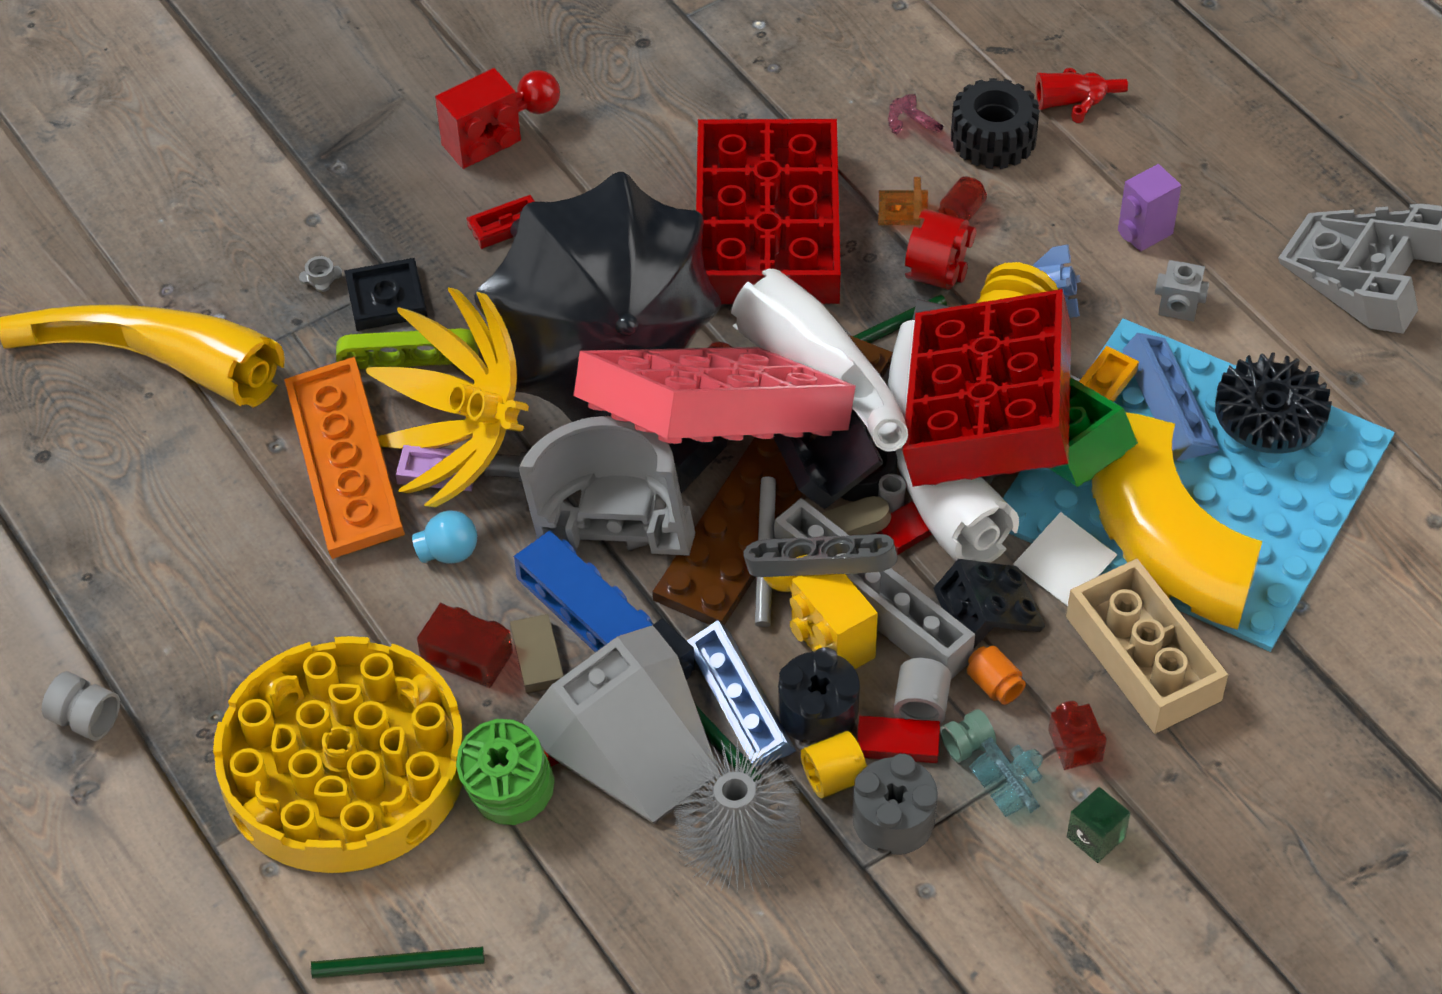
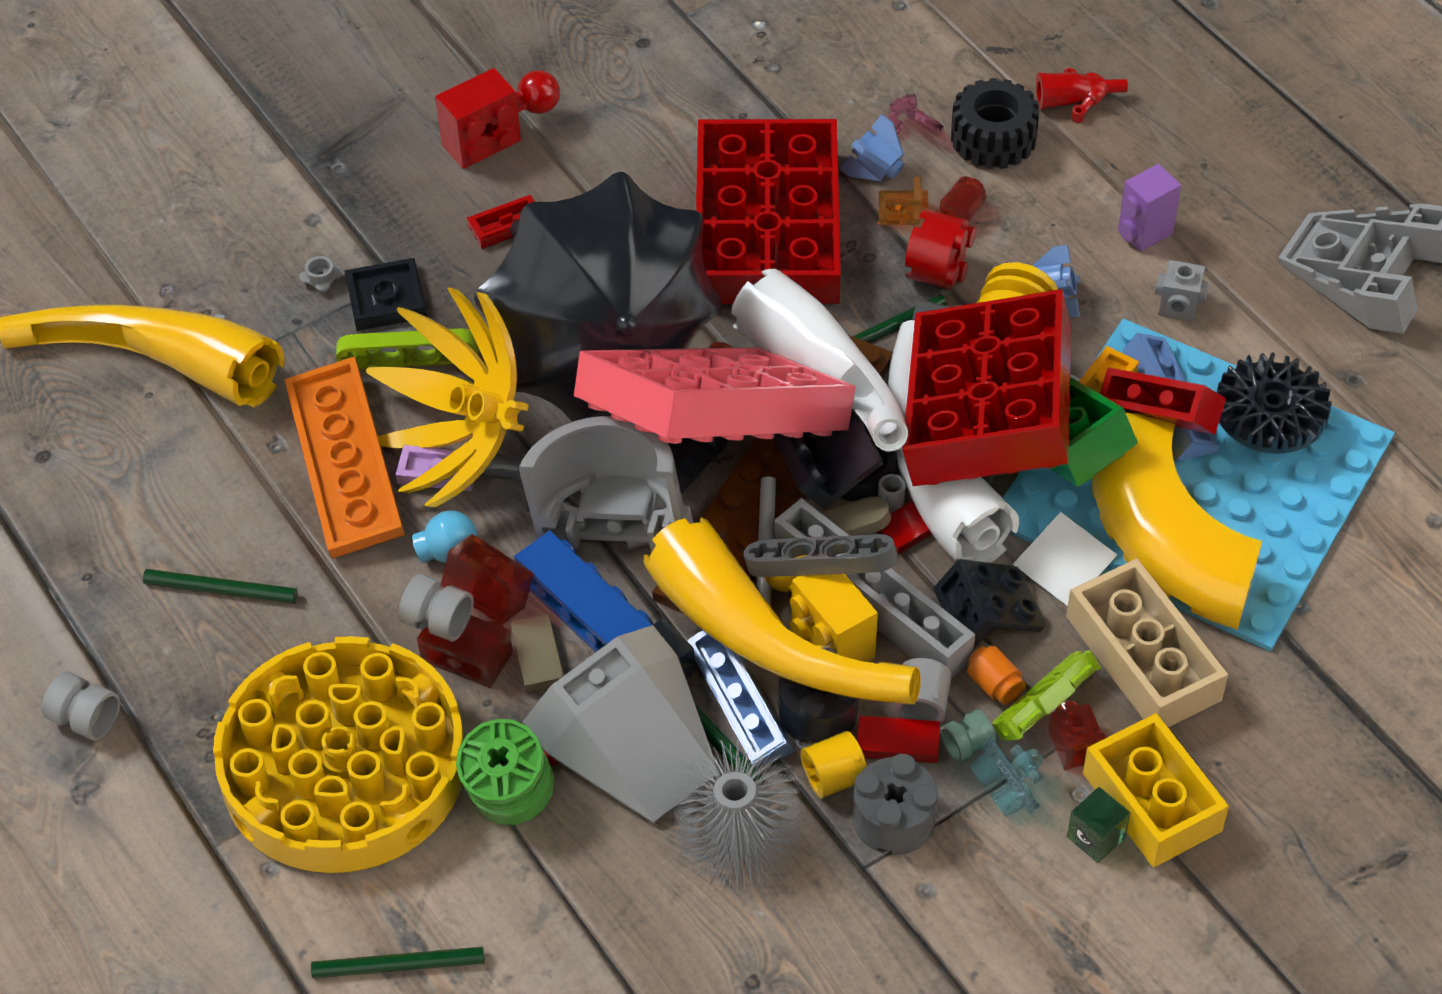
none -> dark green bar [143,569,298,604]
none -> light grey wheel [398,574,473,642]
none -> clear red brick [441,534,534,626]
none -> yellow brick [643,517,921,704]
none -> medium blue brick [839,114,905,181]
none -> lime piece [991,650,1102,741]
none -> yellow brick [1083,713,1229,868]
none -> red brick [1099,367,1226,435]

